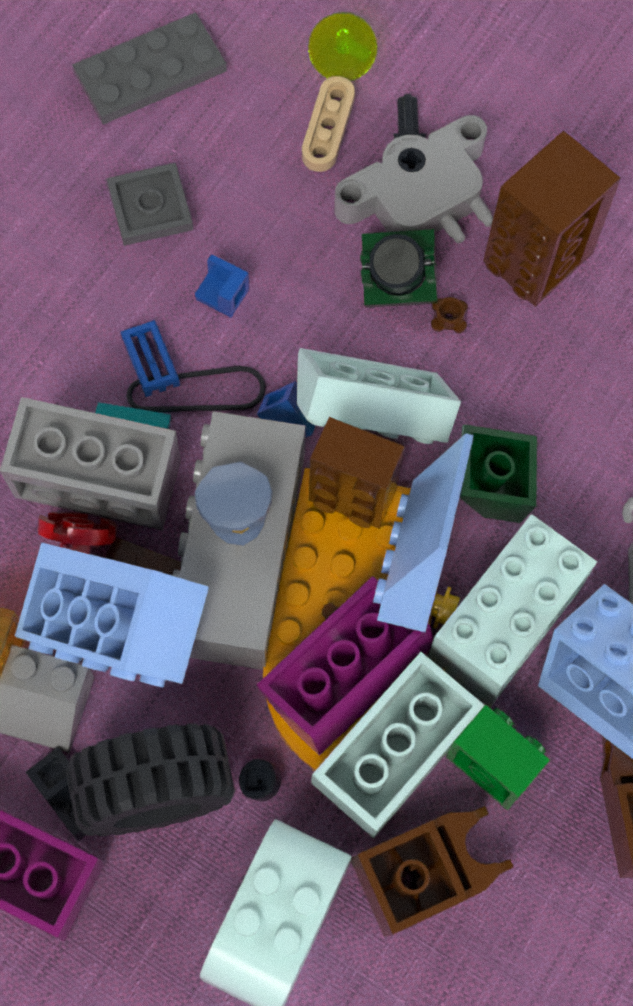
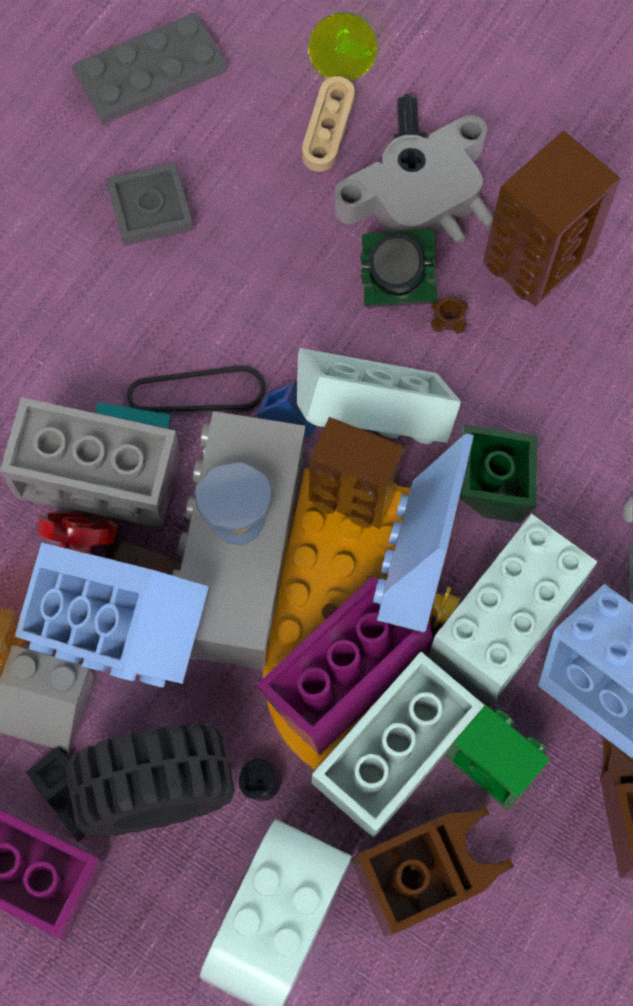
blue tile [120,320,180,398] -> none
blue panel [195,254,249,318] -> none

